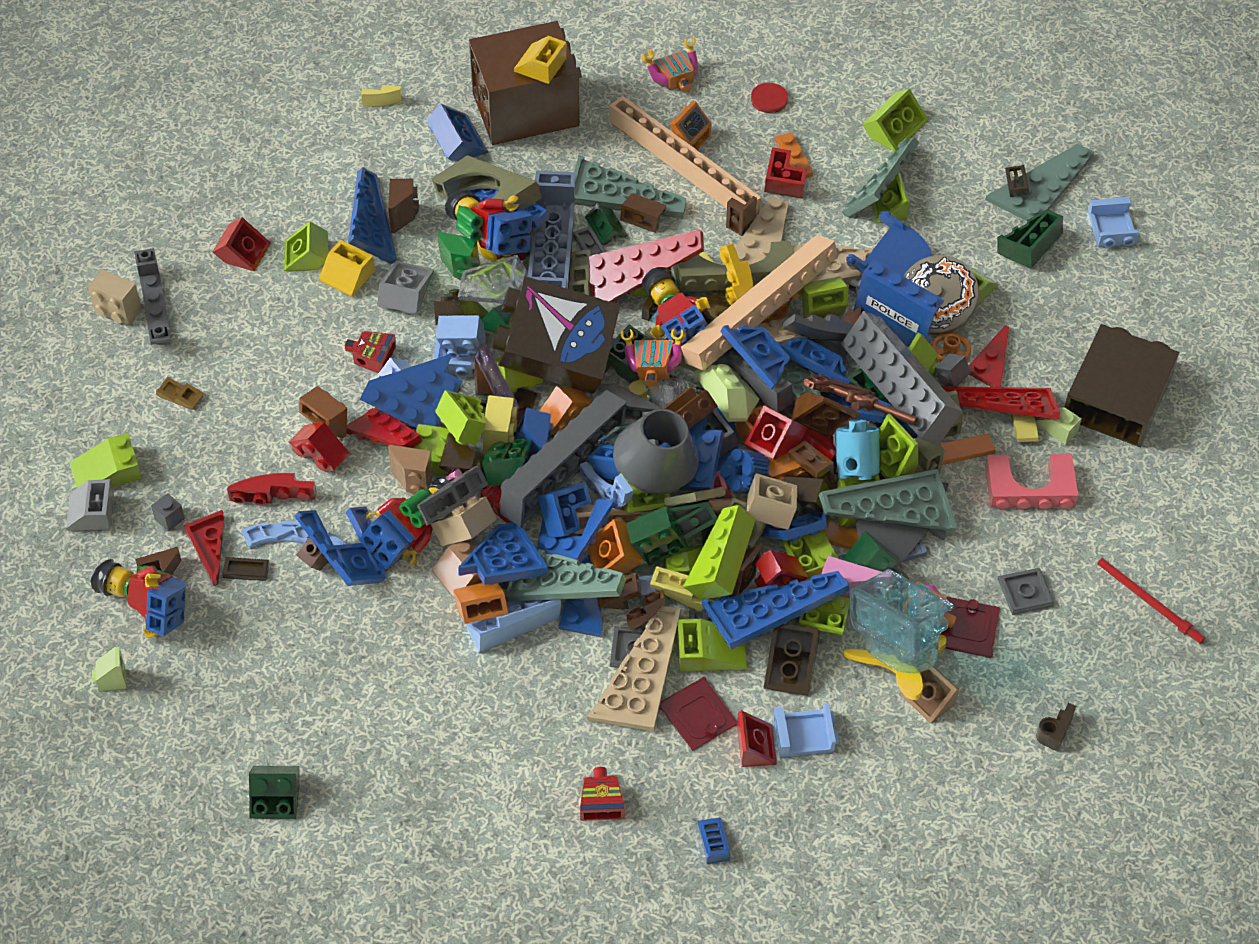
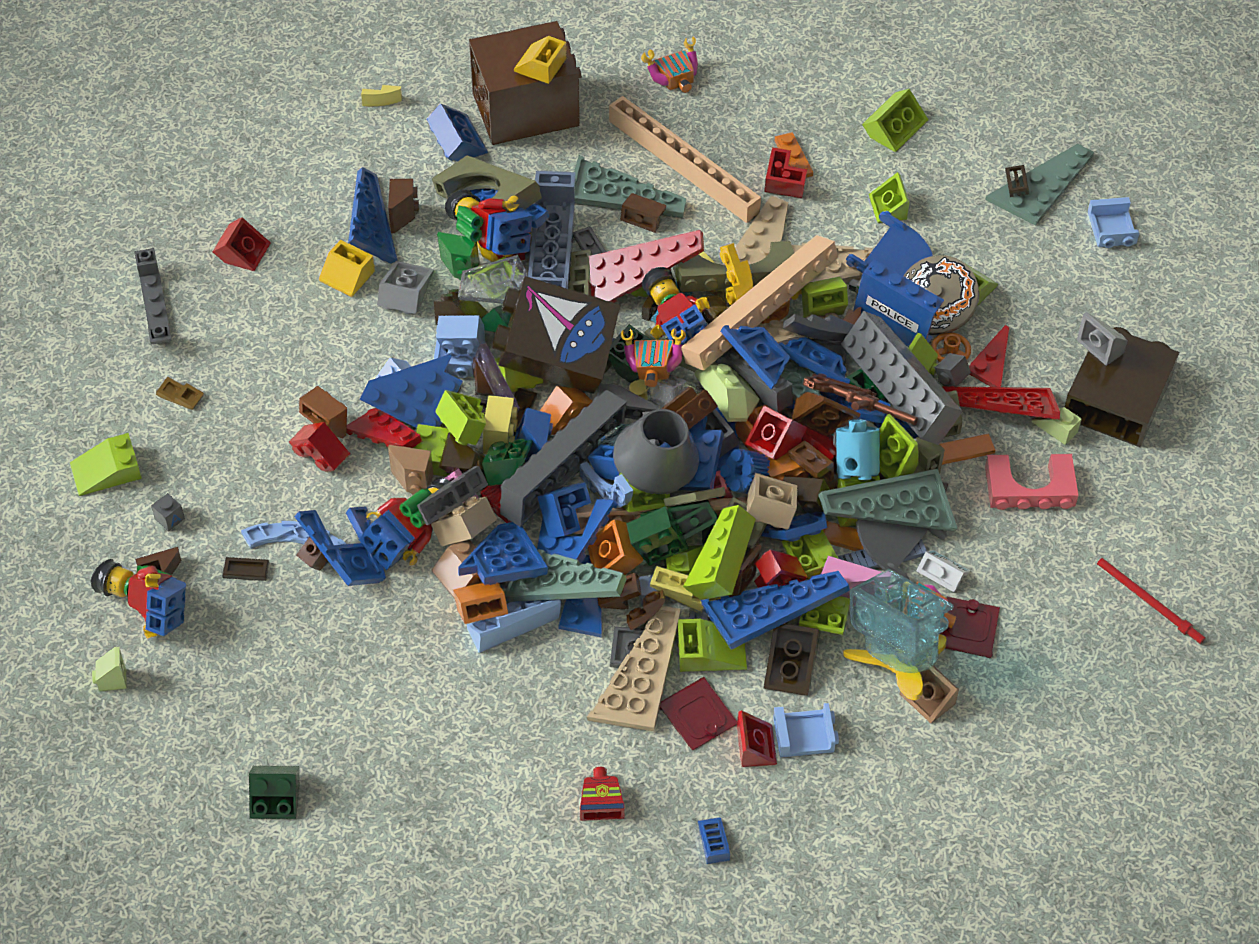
light grey slope [66,479,114,531] -> none
tan brick [88,269,142,325] -> none
red wing [184,510,225,586] -> none
red slope [227,473,317,505] -> none
lime slope [284,221,329,271] -> none
red torso [345,331,396,374] -> none
dark green panel [585,203,628,245] -> none
slope [670,100,712,150] -> none
reddish brown panel [726,196,757,236] -> none
red tile [751,82,788,113] -> none
sand green wing [842,137,919,217] -> none
dark green slope [842,531,900,574] -> none
dark green wedge [997,209,1063,268] -> none
dark grey tile [998,568,1054,615] -> none
light yellow slope [1010,413,1038,442] -> none
dark brown plate [1036,702,1077,752] -> none
none -> white panel [916,550,970,592]
none -> light grey slope [1077,312,1128,366]

